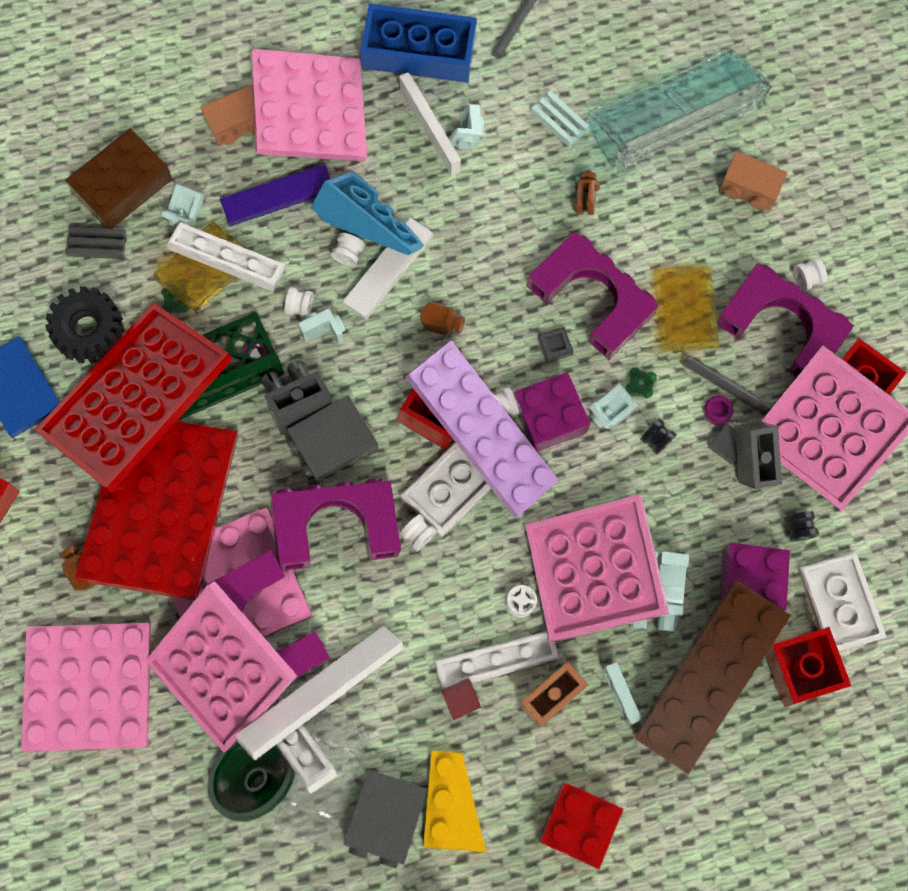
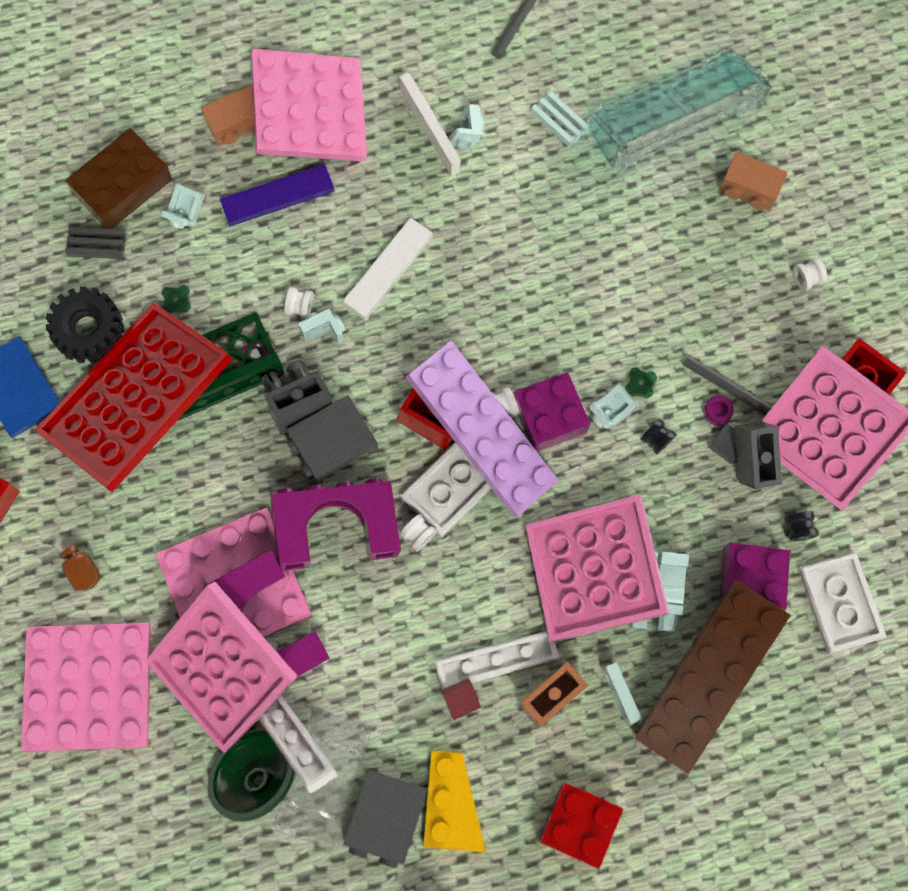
red plate [75,421,238,601] -> none
clear yellow plate [153,221,249,313] -> none
white tile [167,222,285,291] -> none
white tile [235,626,404,760] -> none
dark azure wedge [311,171,424,256] -> none
white wheel [331,233,365,267] -> none
blue brick [360,3,477,83] -> none
dark orange arm [420,303,465,335] -> none
white wheel [506,585,537,618] -> none
magenta arch [527,231,659,360] -> none
dark grey tile [537,327,574,363] -> none
dark orange arm [575,172,600,215] -> none
clear yellow plate [653,266,719,352] -> none
magenta arch [716,263,854,377] -> none
red brick [766,627,852,707] -> none

